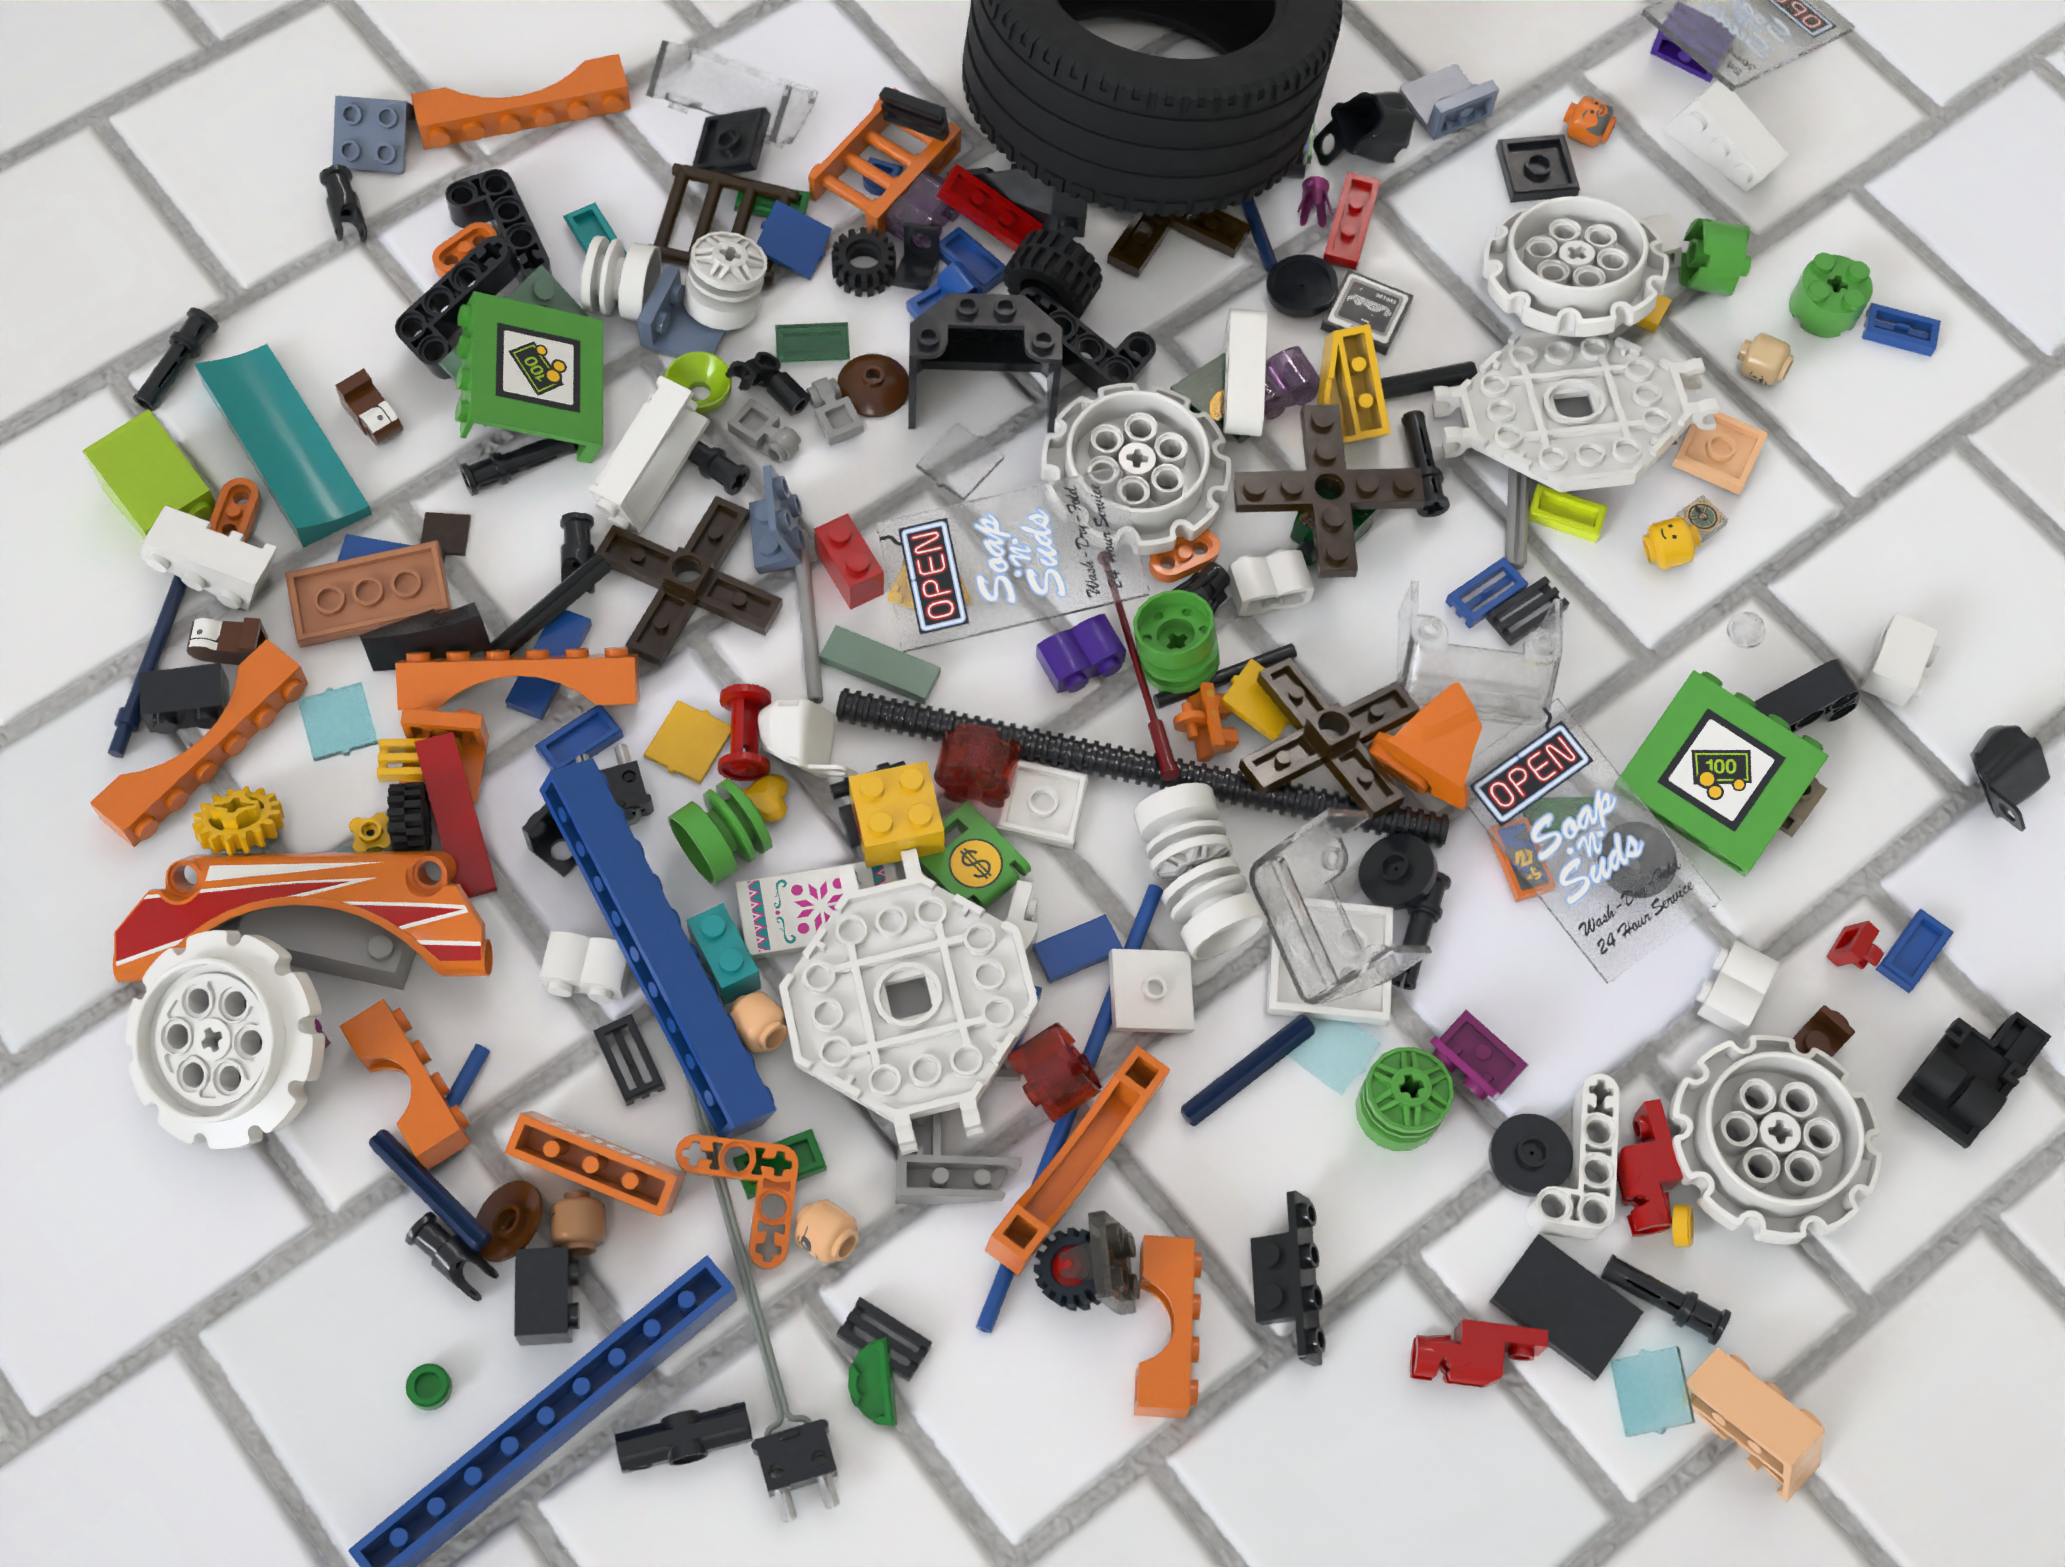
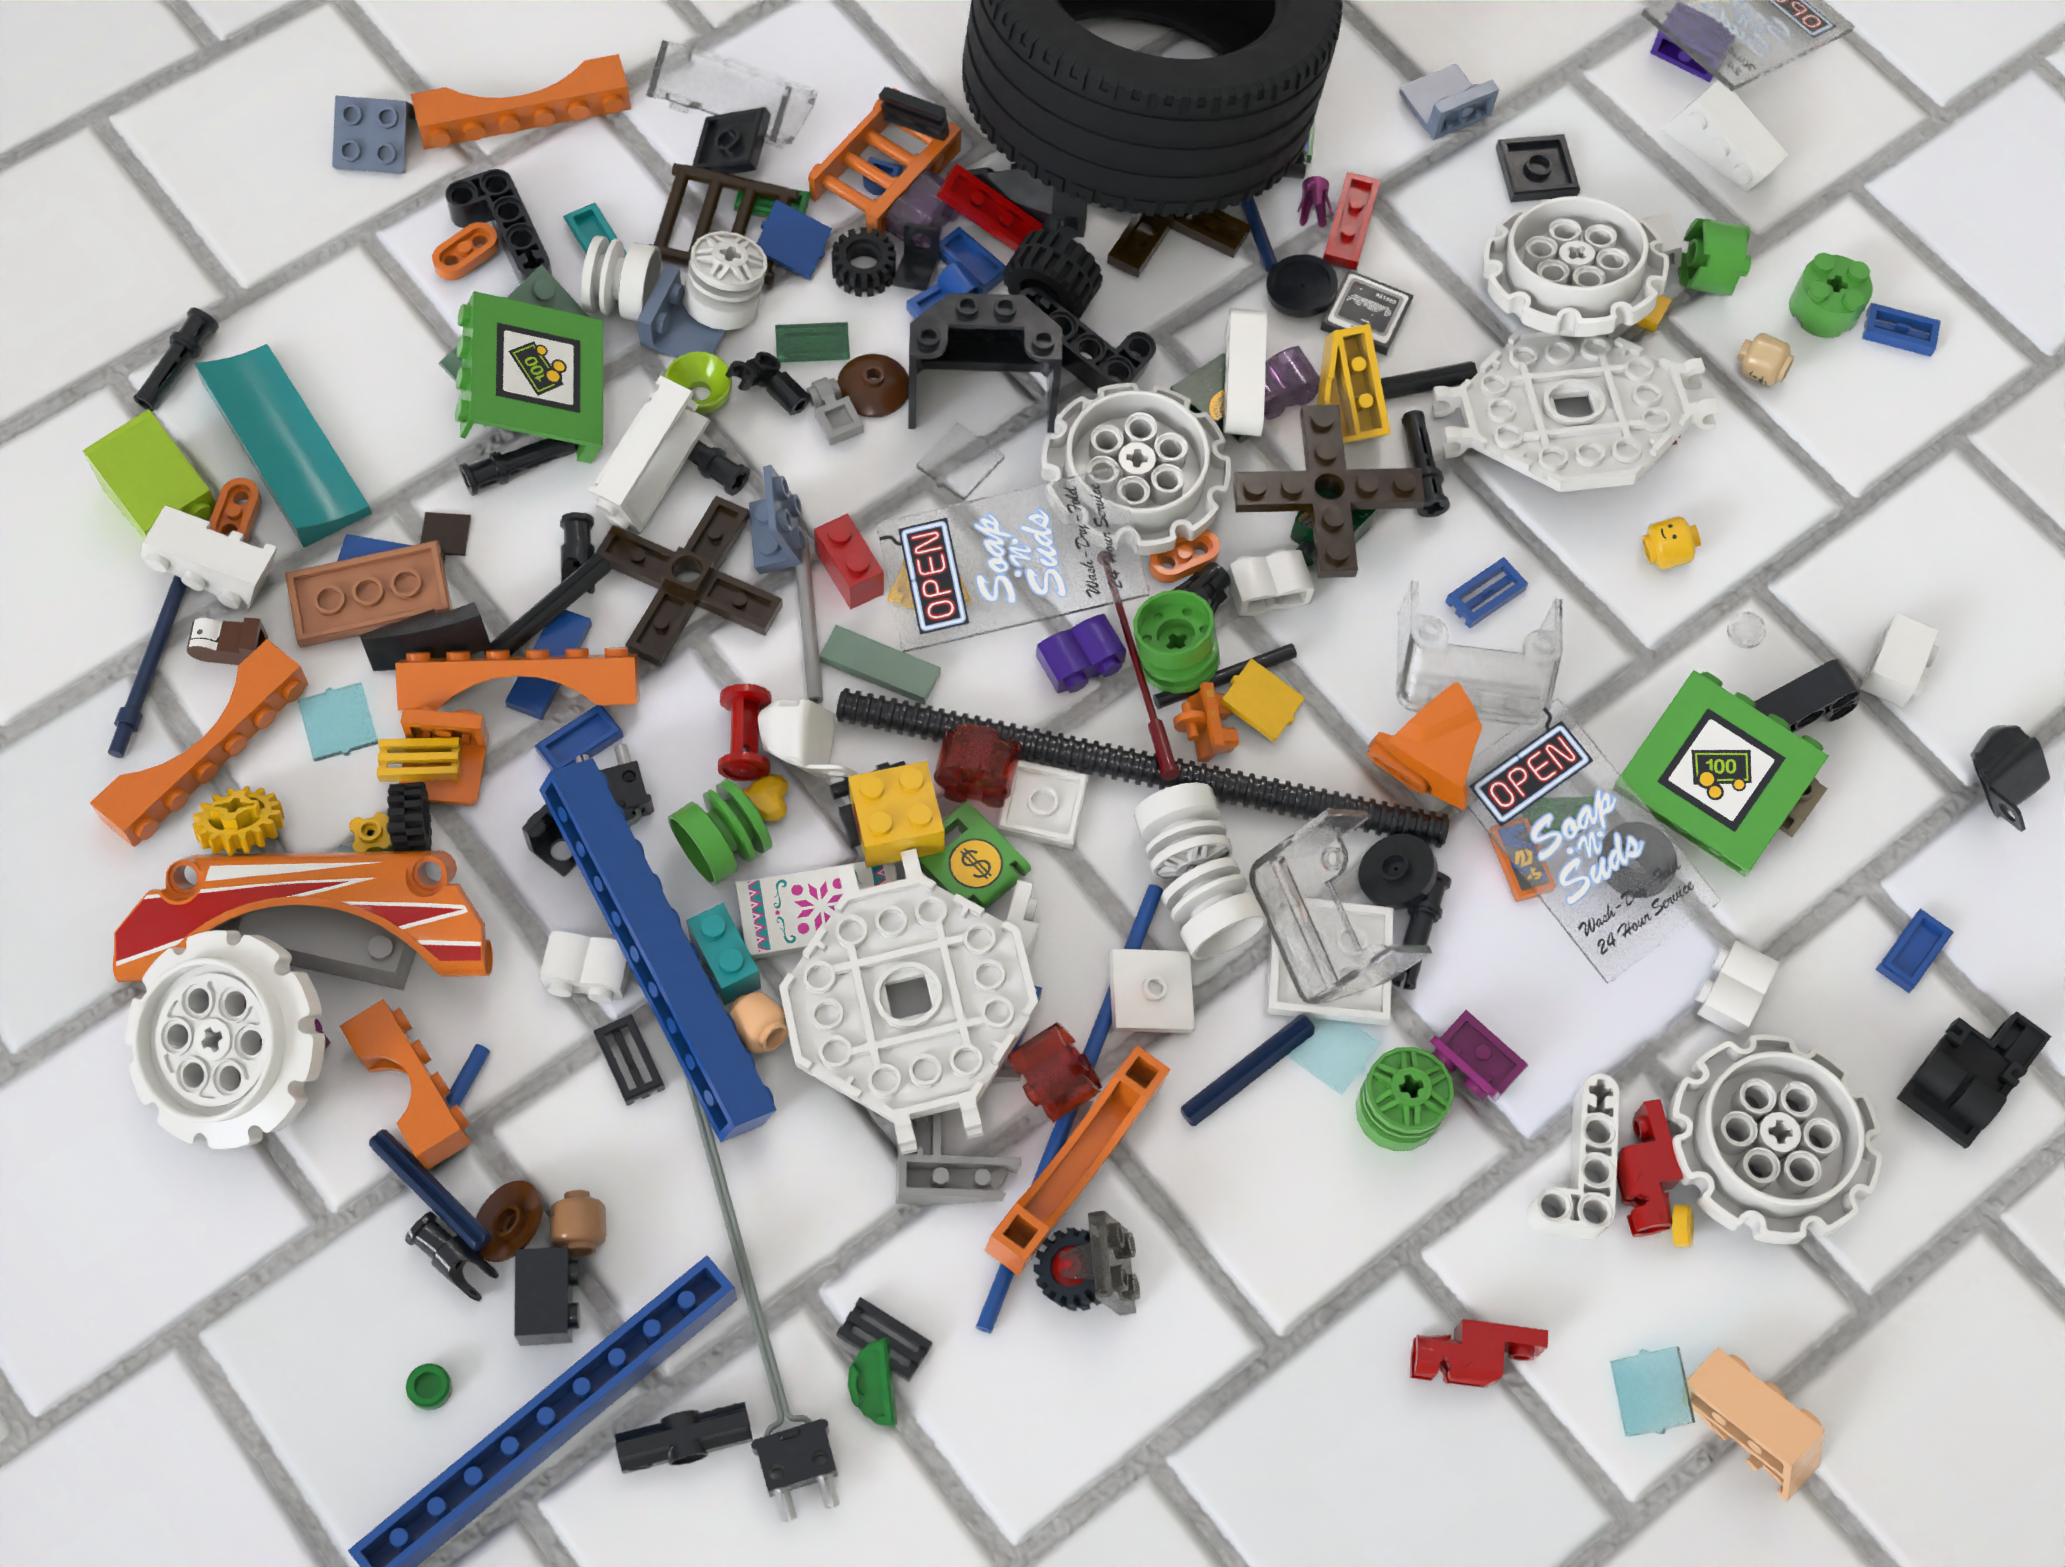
black brick [139,663,230,734] -> none
black piece [319,165,367,242] -> none
reddish brown leg [335,368,403,445] -> none
black beam [395,236,521,379] -> none
red slope [414,731,497,898] -> none
orange brick [504,1111,687,1217] -> none
yellow piece [643,700,731,785] -> none
orange beam [675,1134,798,1270] -> none
light grey plate [727,399,801,463] -> none
green tile [733,1129,827,1200] -> none
light nougat head [795,1199,859,1264] -> none
blue tile [1033,914,1123,984] -> none
orange arch [1134,1235,1202,1419] -> none
dark brown piece [1238,657,1420,821] -> none
black bracket [1250,1190,1326,1366] -> none
black piece [1313,92,1414,166] -> none
black tile [1486,576,1569,646] -> none
black piece [1488,1114,1573,1197] -> none
black tile [1489,1234,1644,1381] -> none
light grey axle [1505,467,1530,570] -> none
neon yellow tile [1528,484,1608,543] -> none
orange head [1563,96,1617,147] -> none
black pin [1601,1254,1732,1346] -> none
light nougat plate [1672,411,1768,495] -> none
tile [1675,495,1729,544] -> none
reddish brown bracket [1792,1005,1855,1057] -> none
red tile [1826,921,1884,969] -> none

